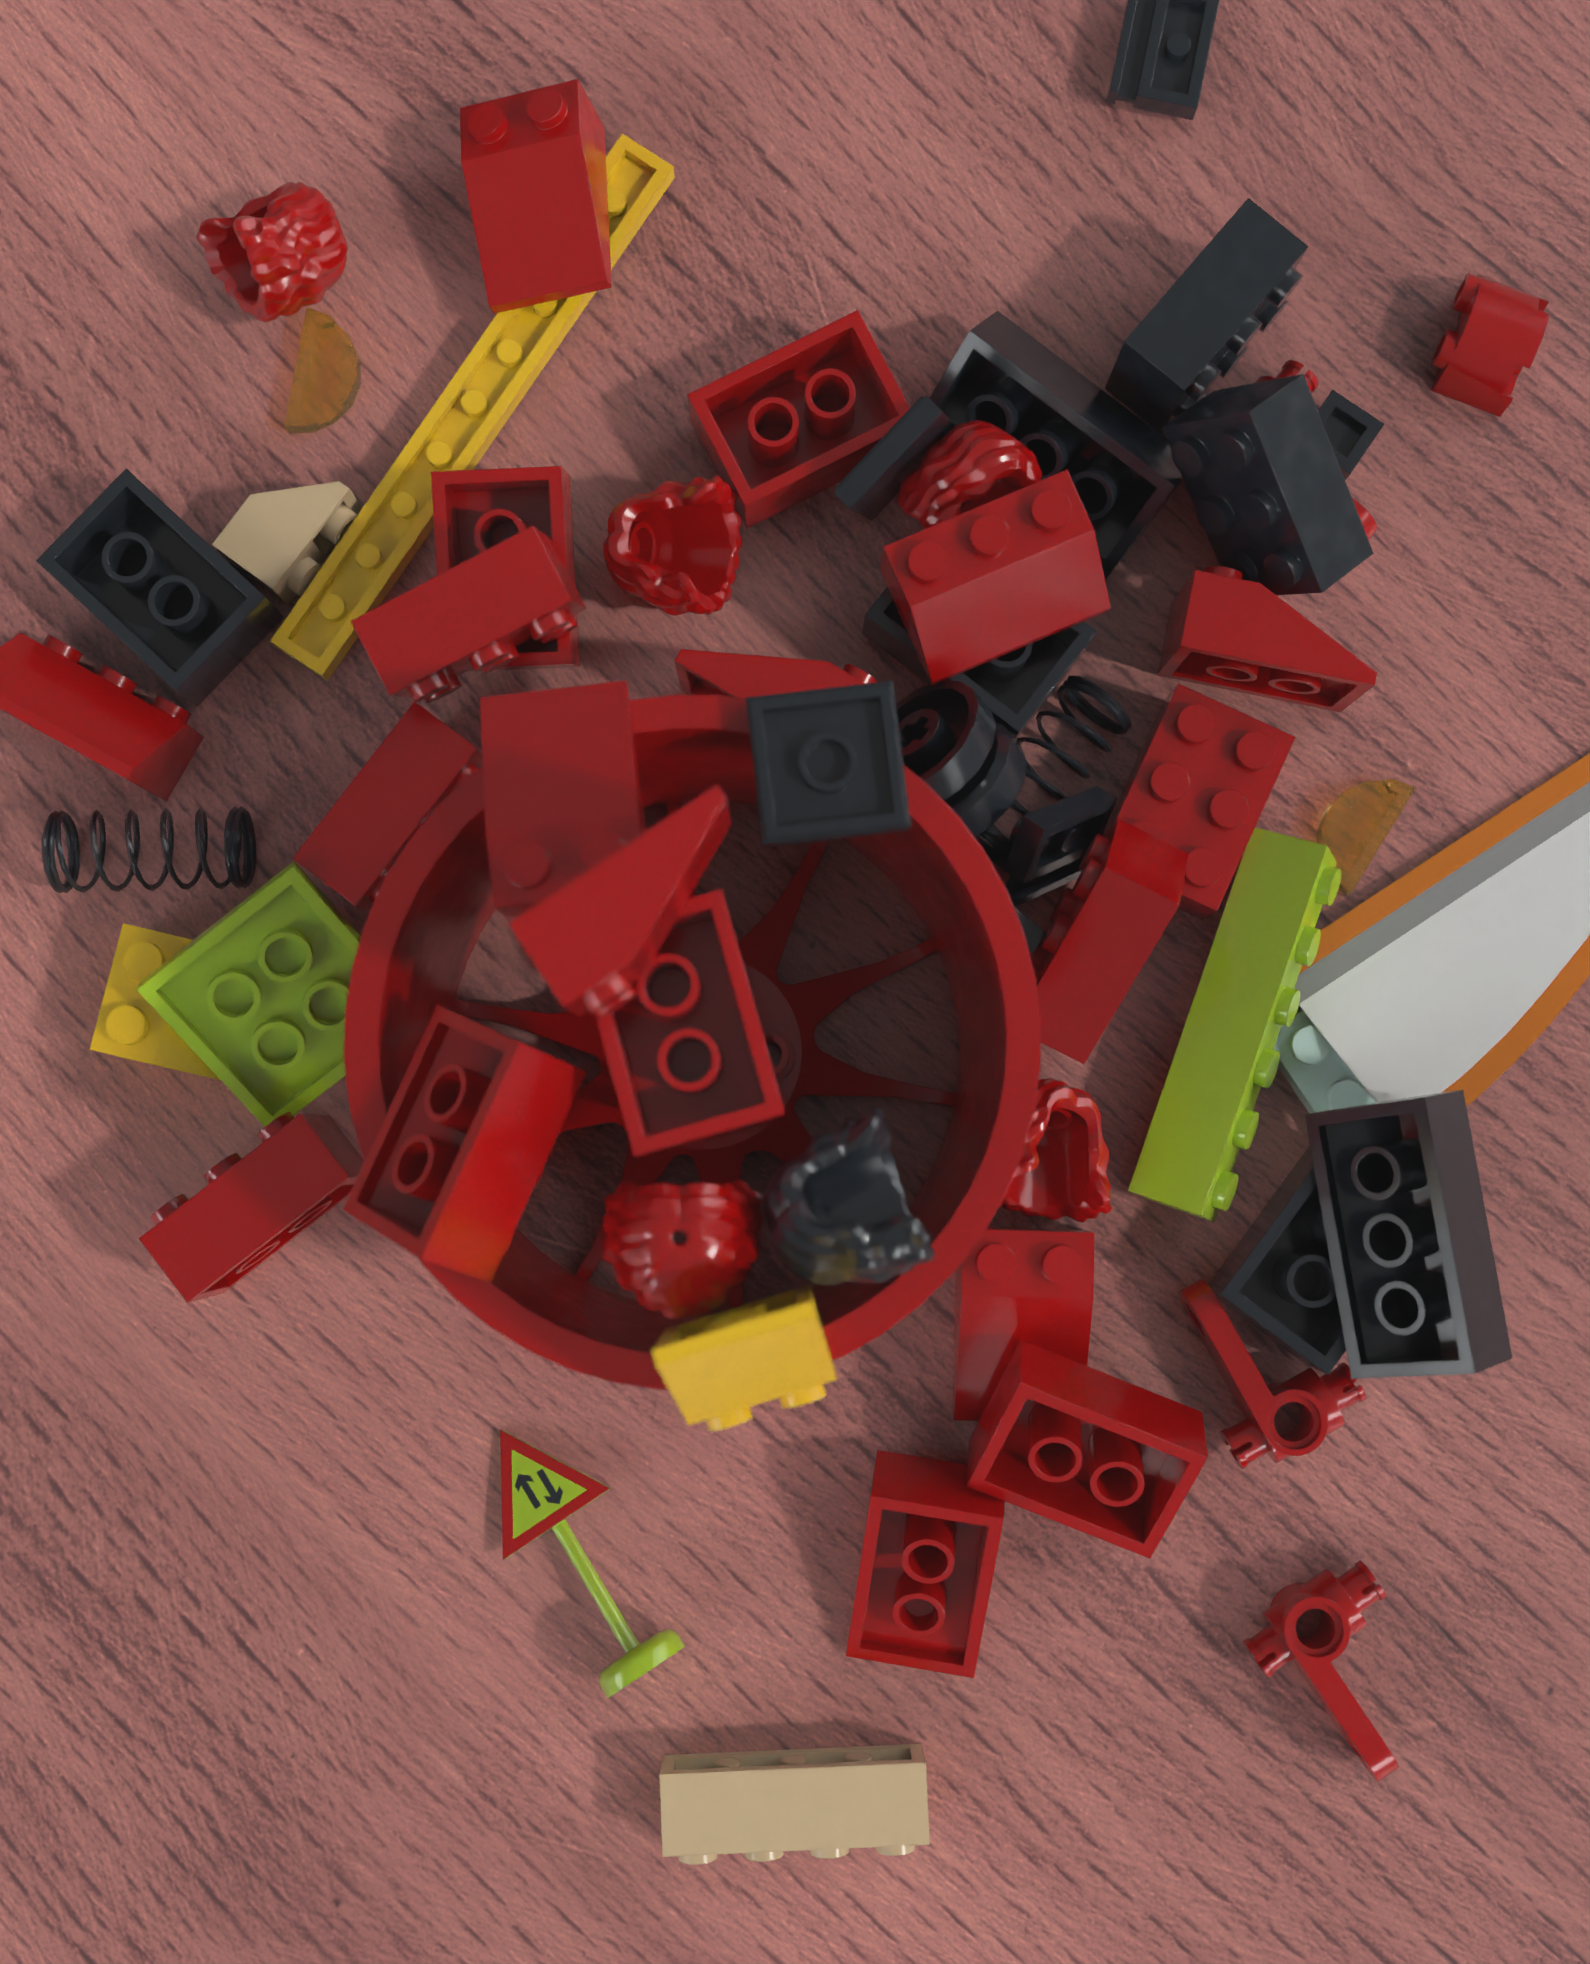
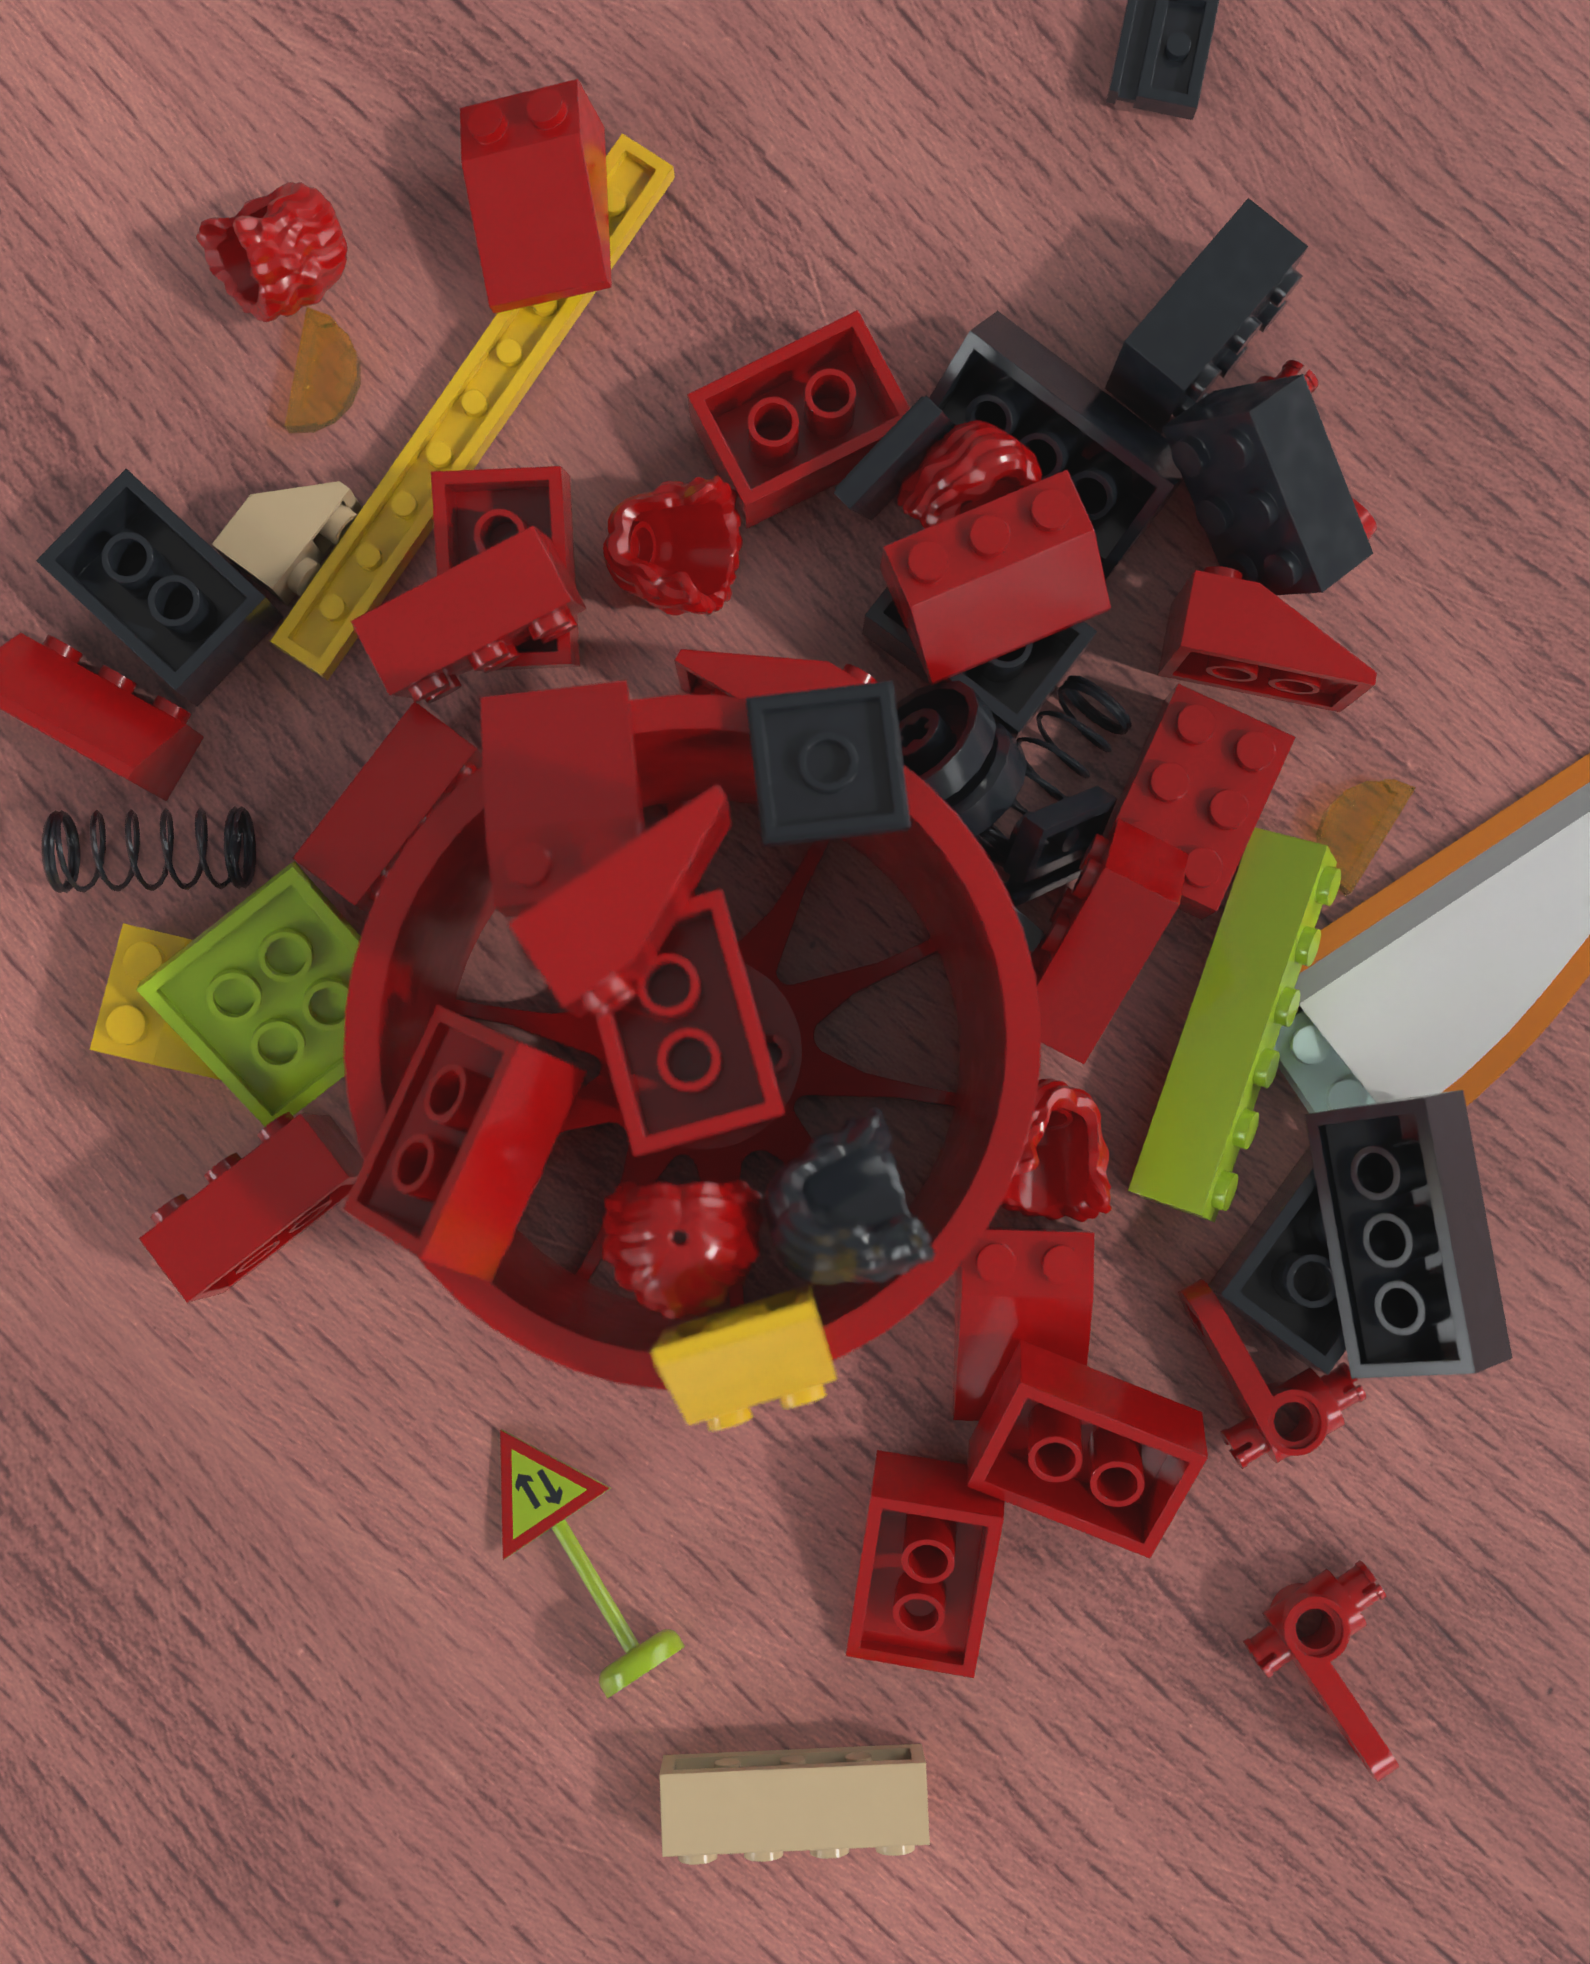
black plate [1318,389,1384,480] -> none
red cylinder [1431,273,1550,417] -> none

